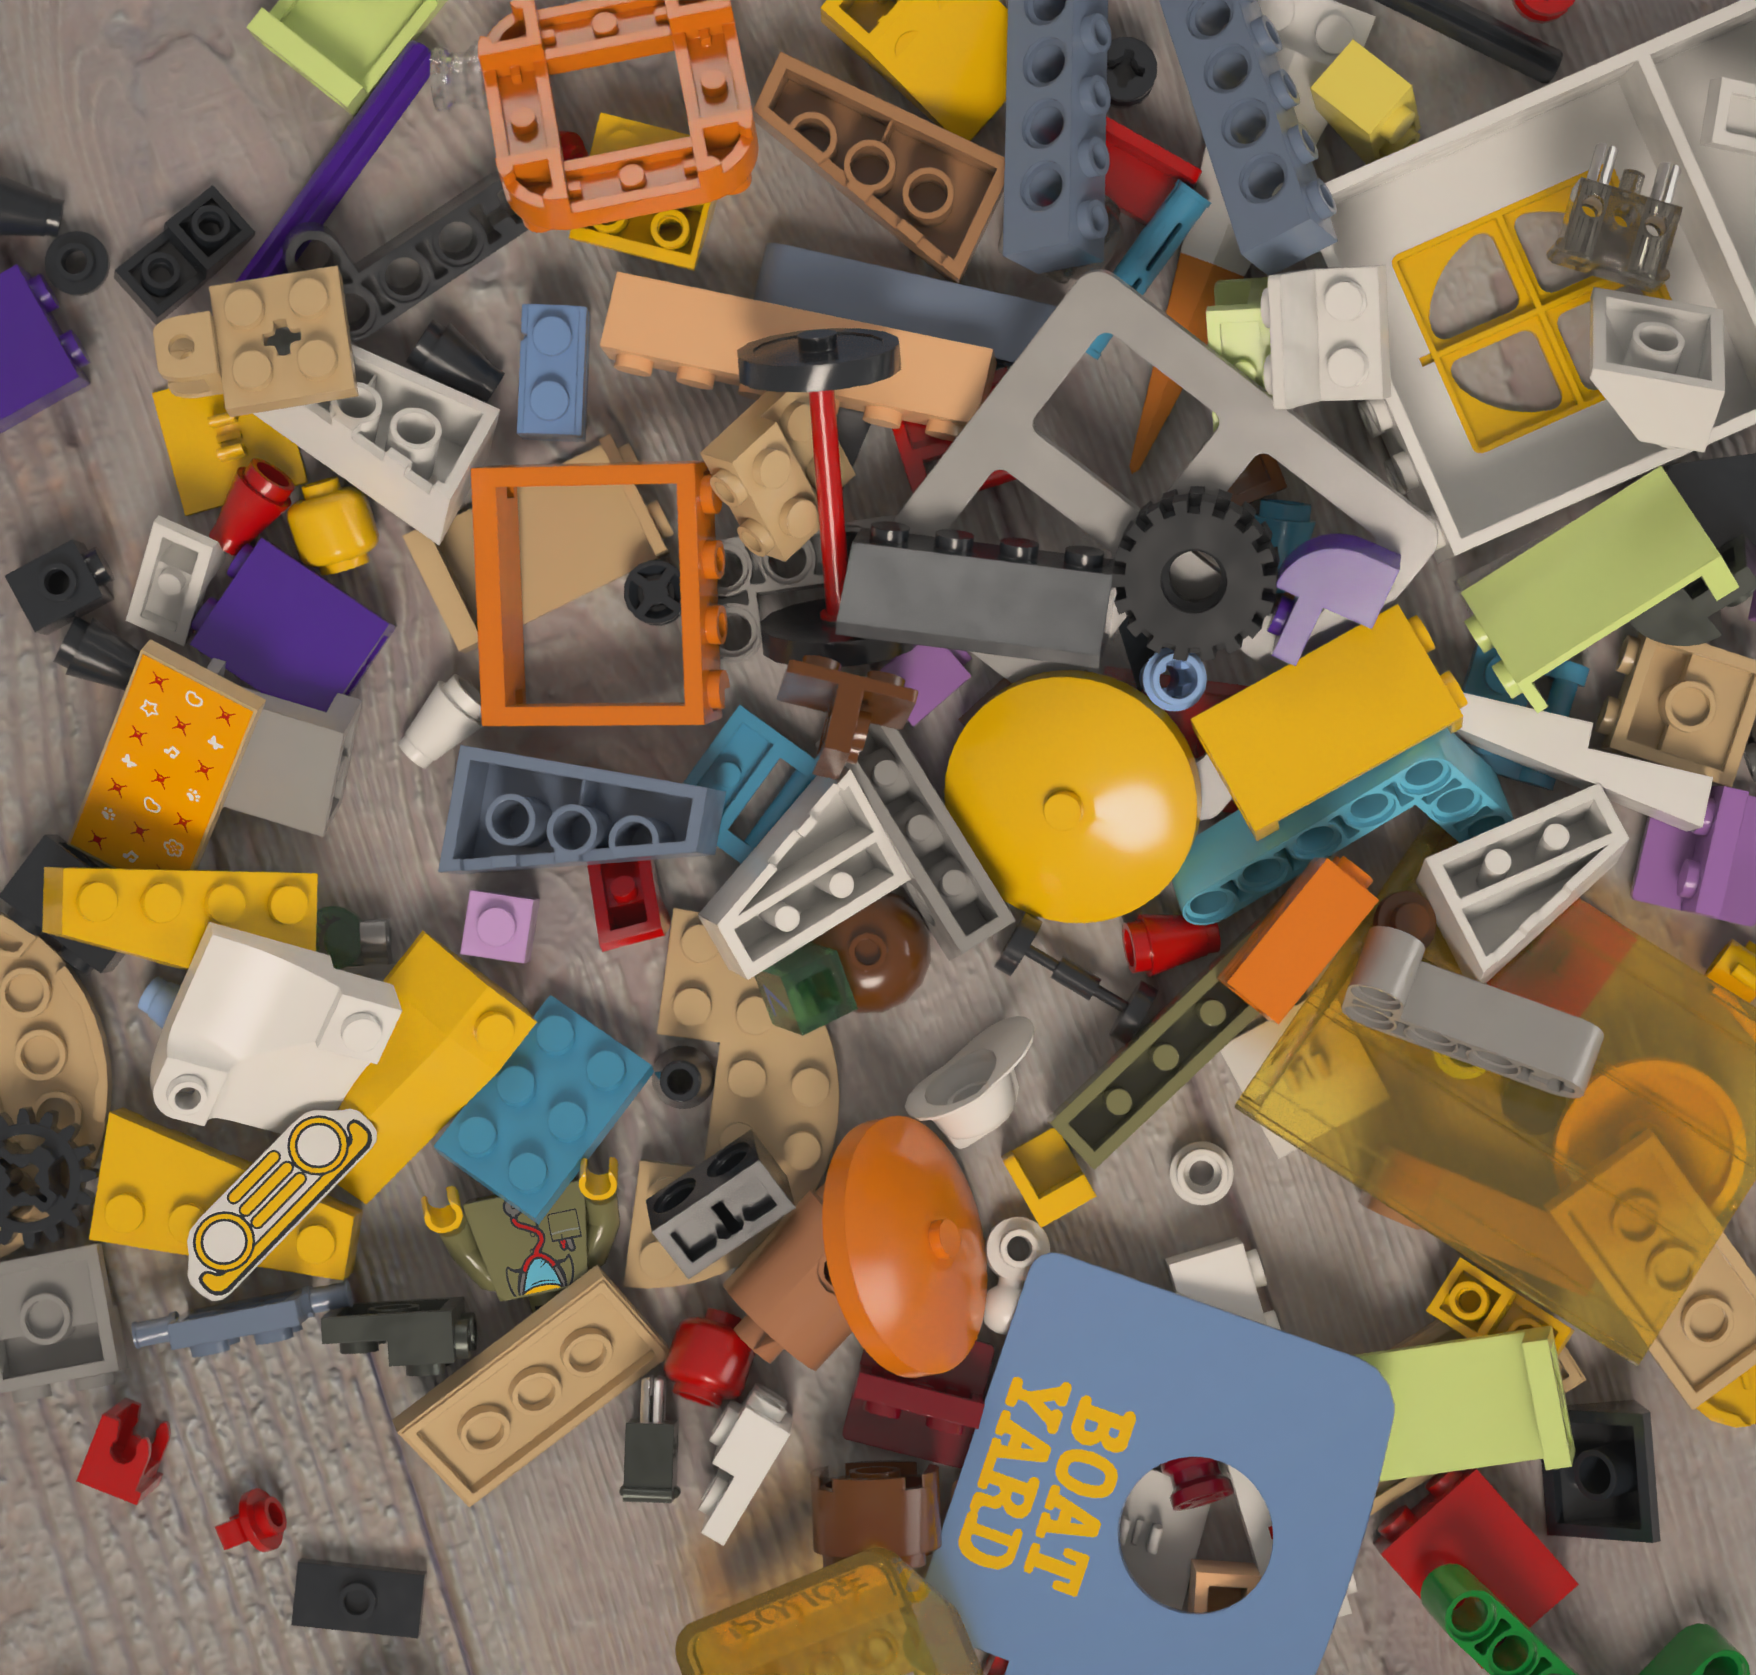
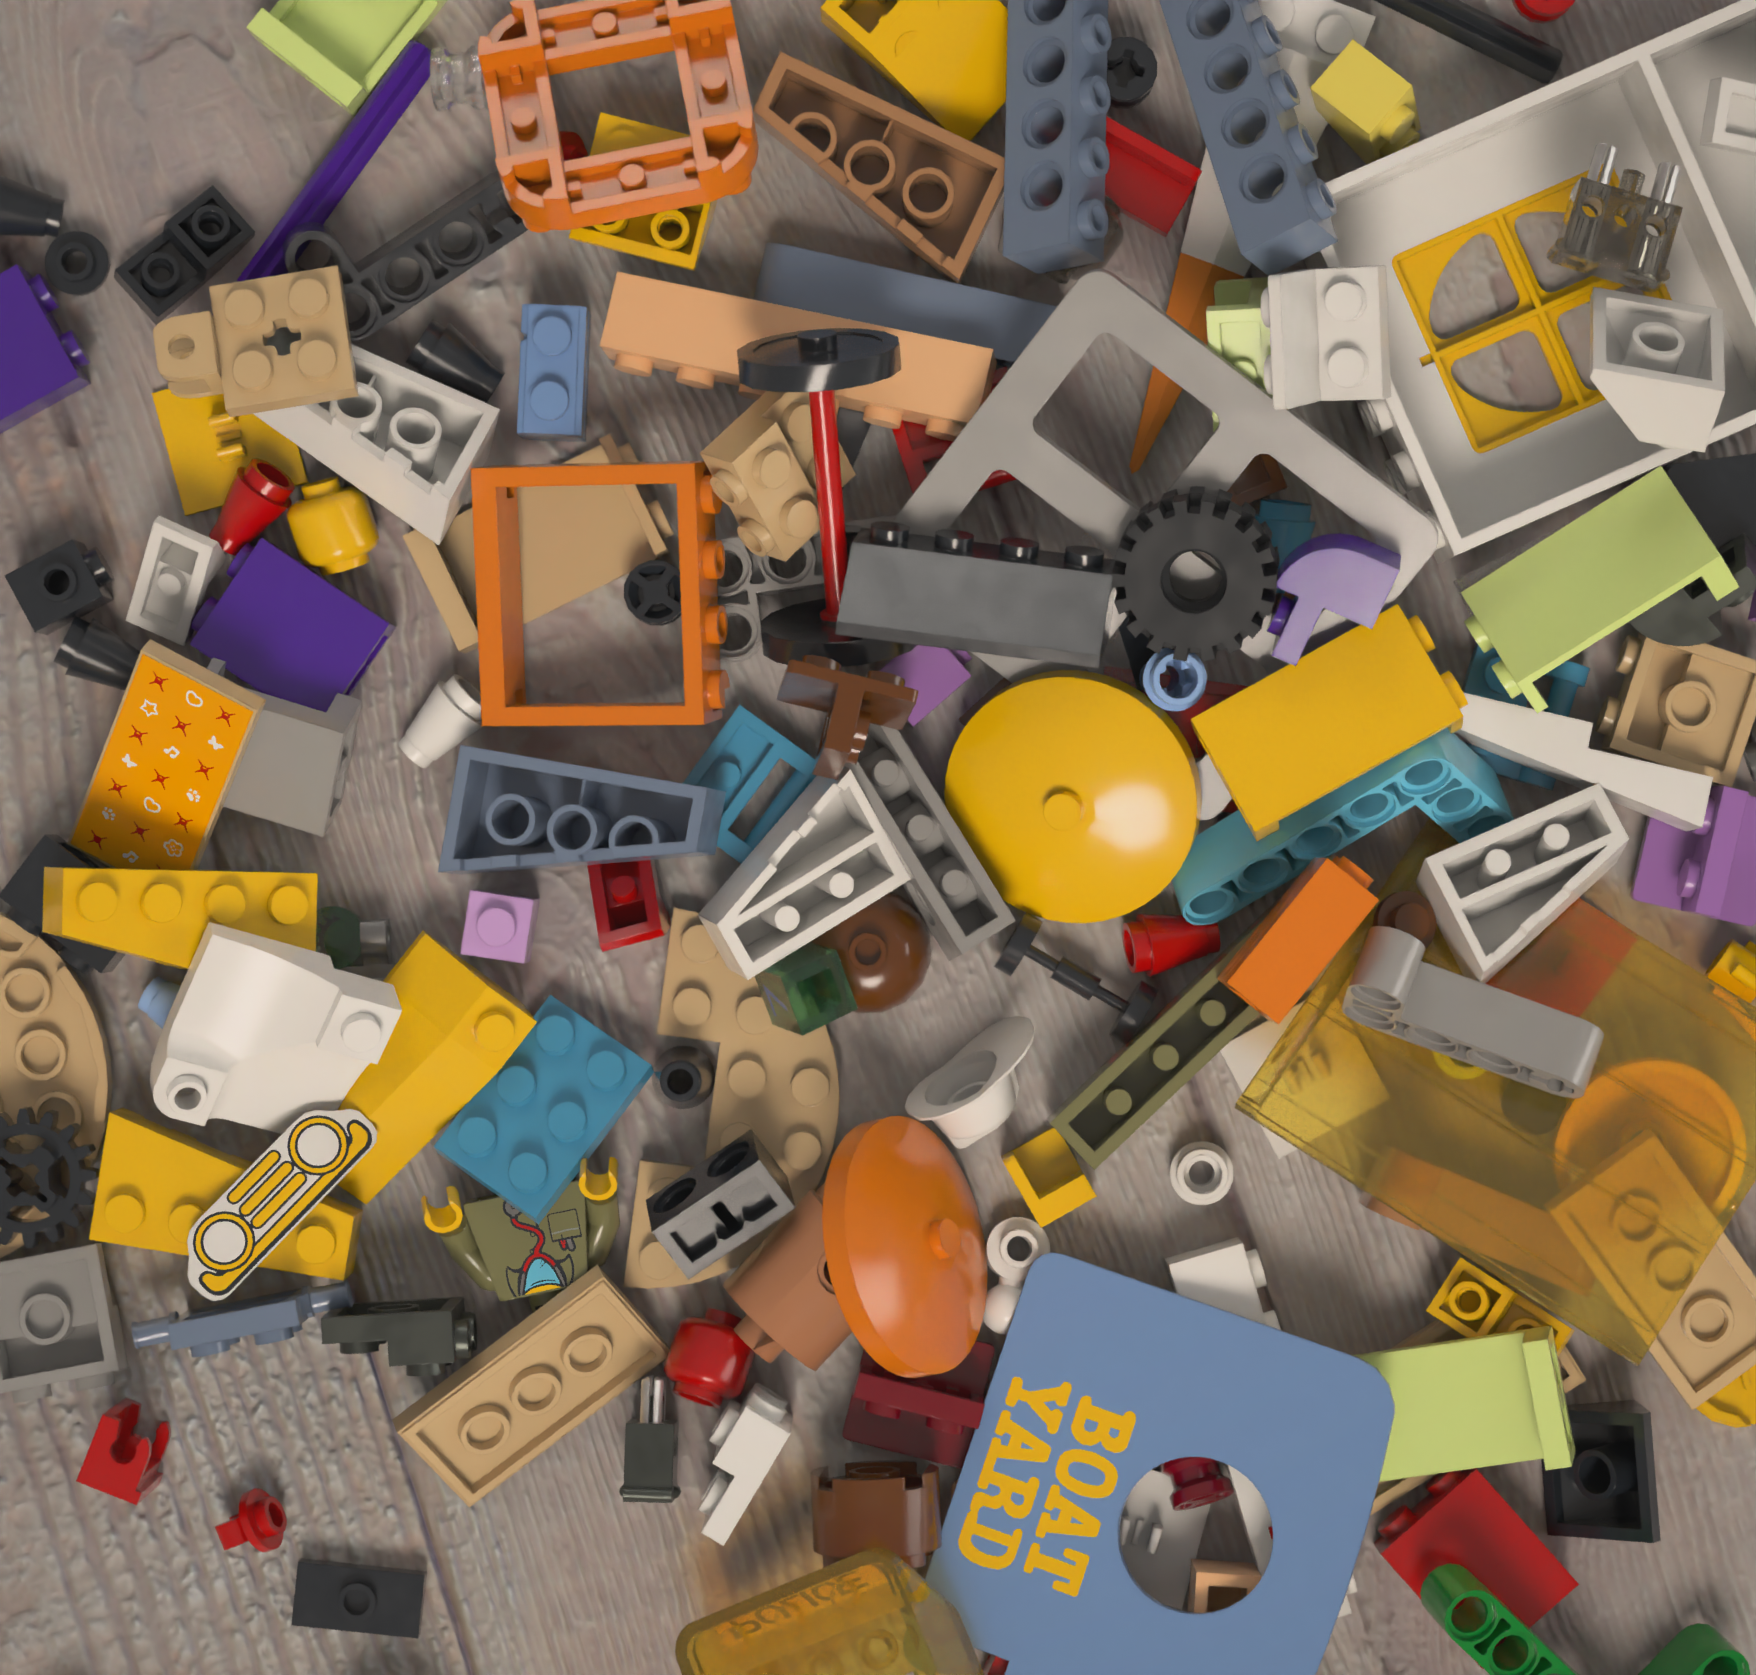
dark azure pin [1086,179,1212,360] -> none

